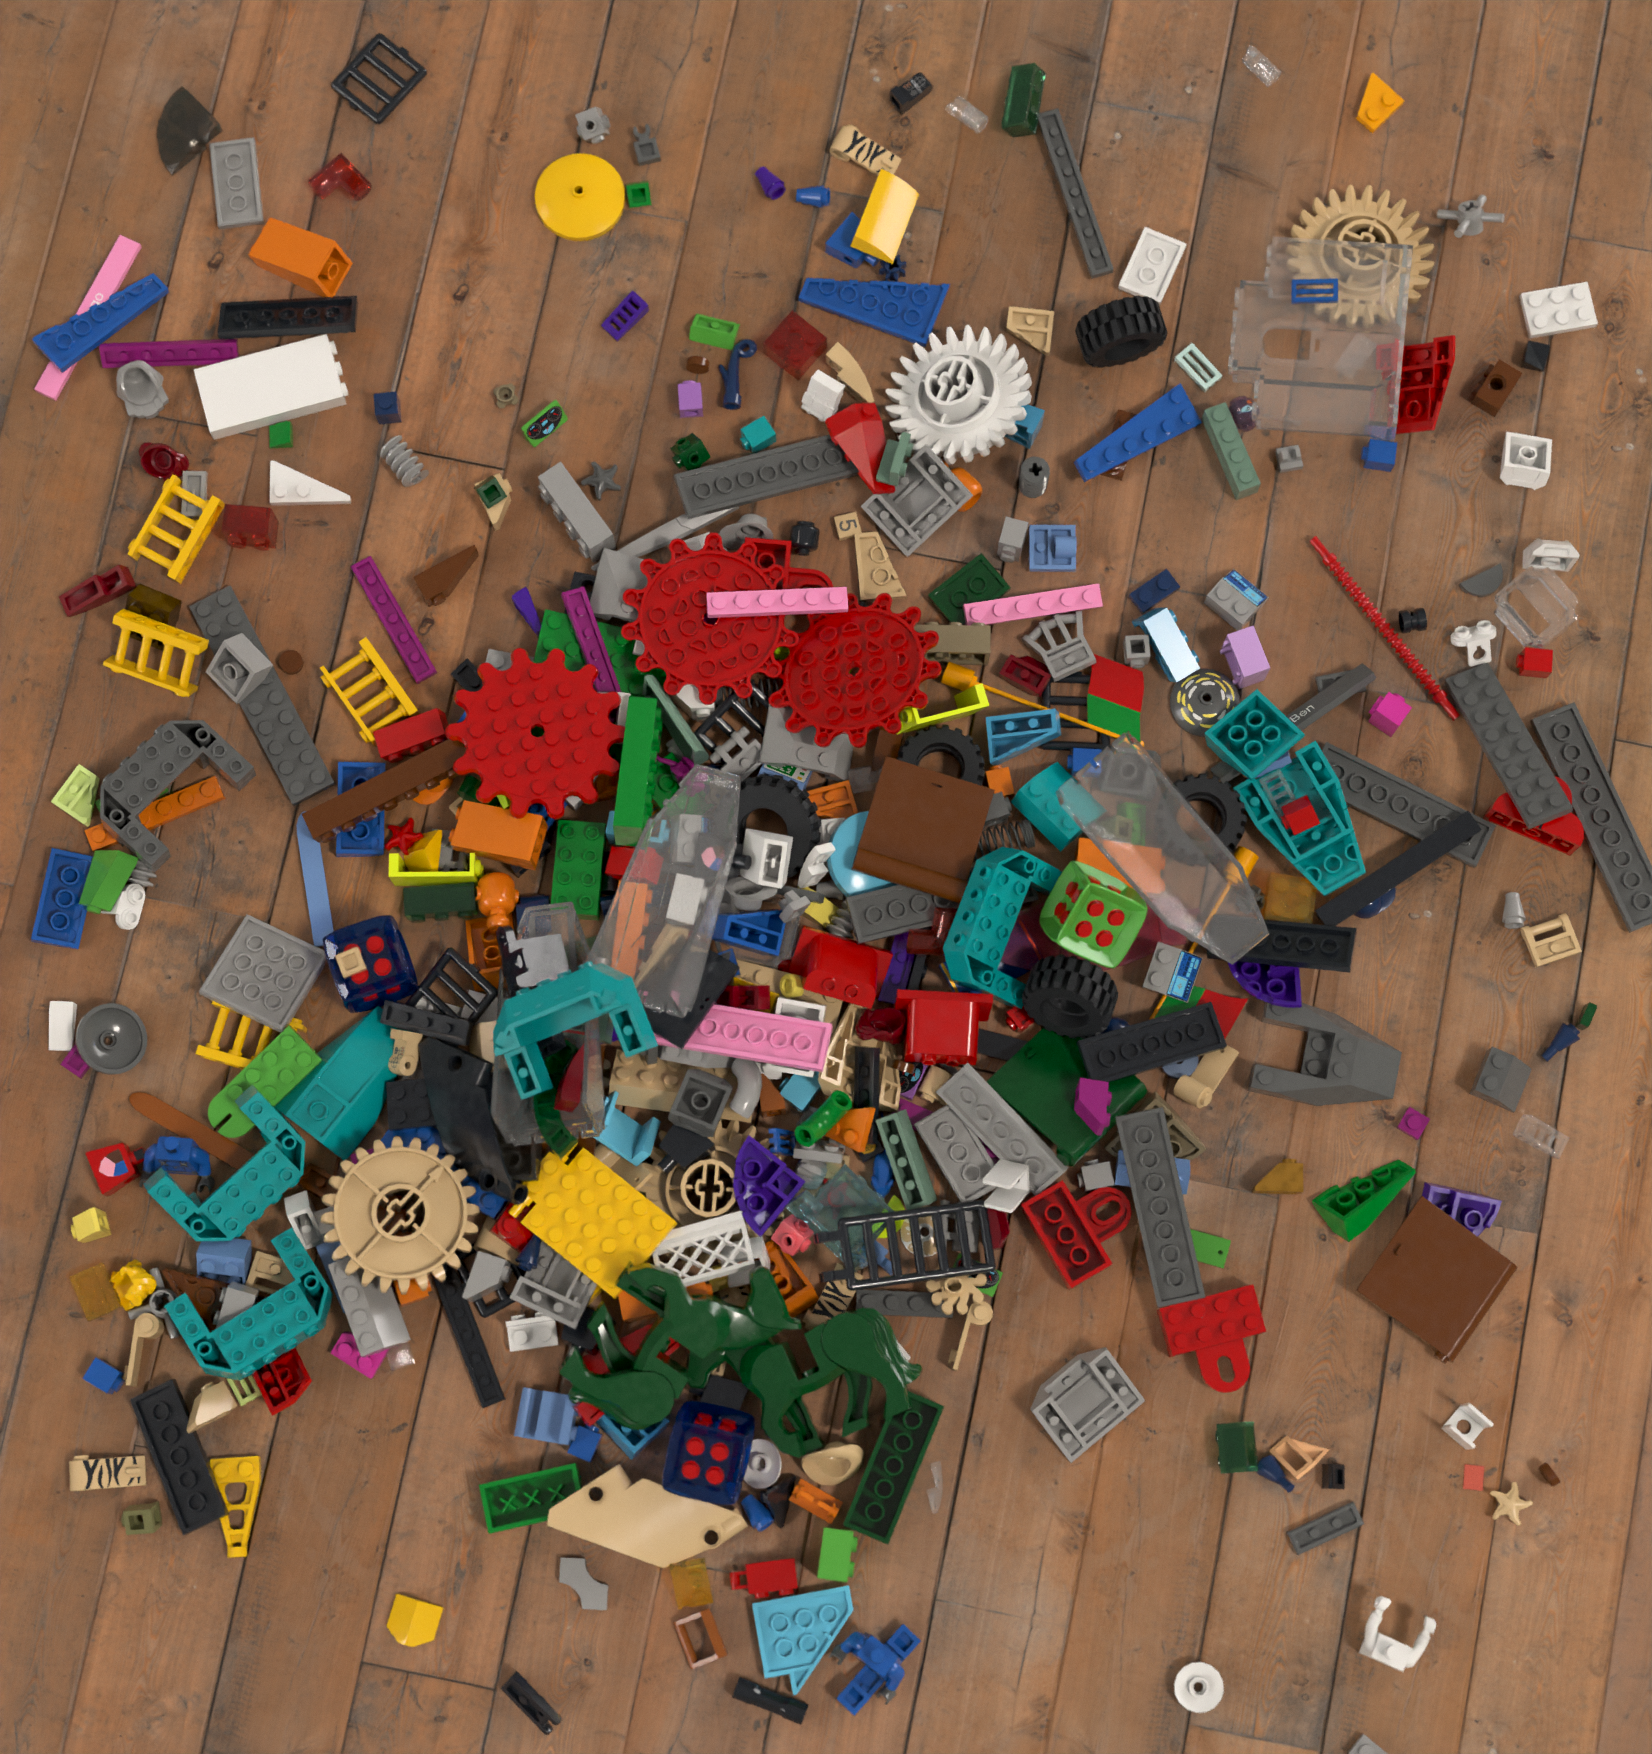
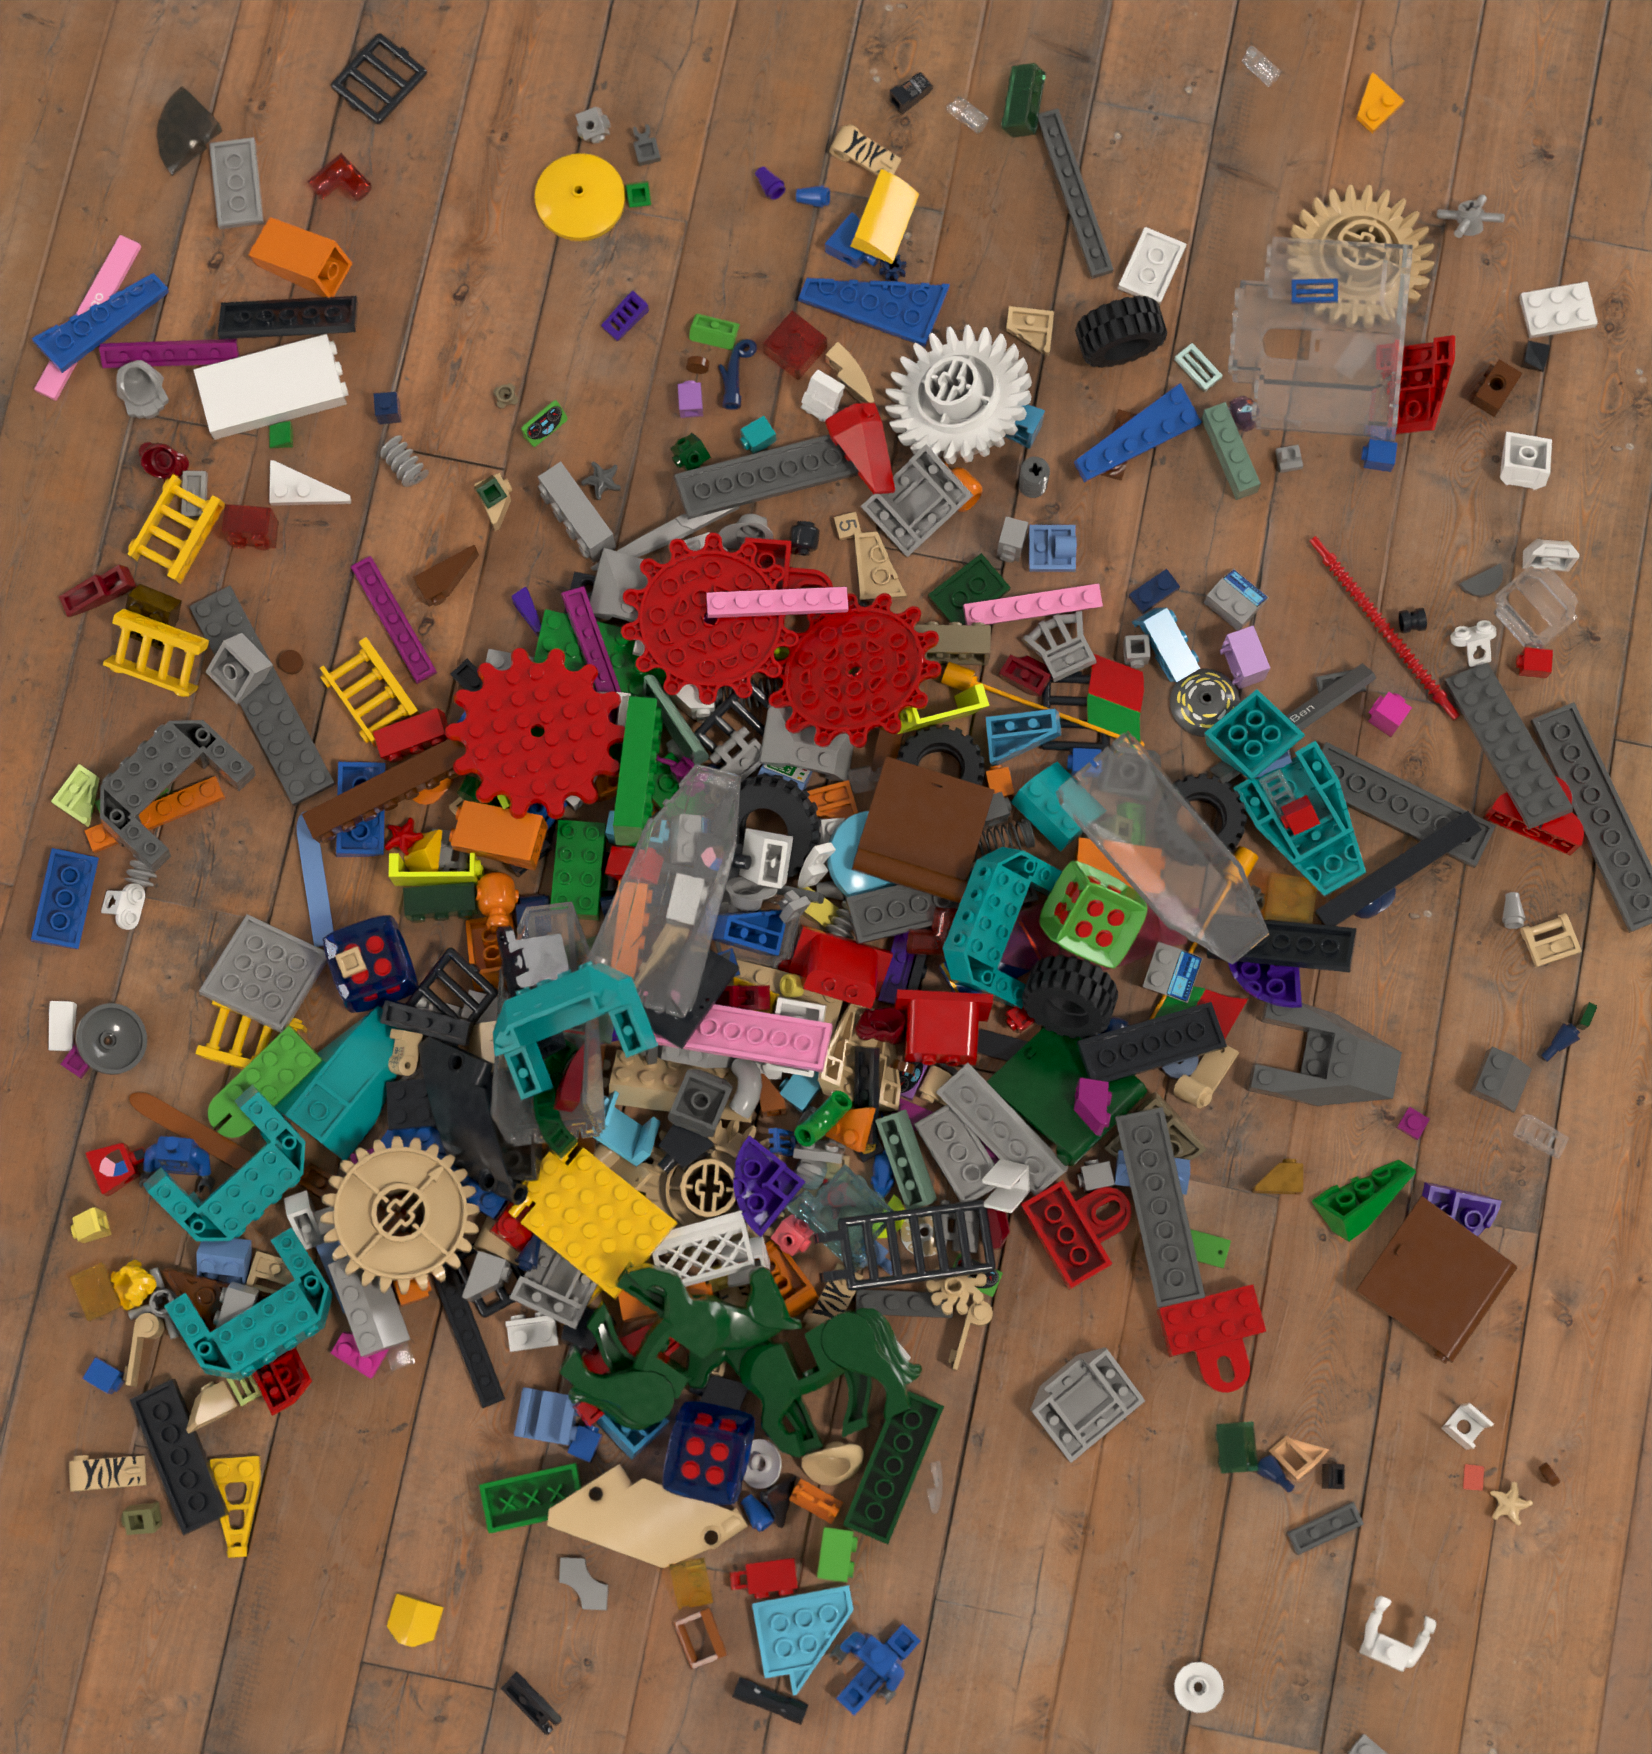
bright green slope [79,850,139,914] -> none
sand green bracket [876,432,914,487] -> none

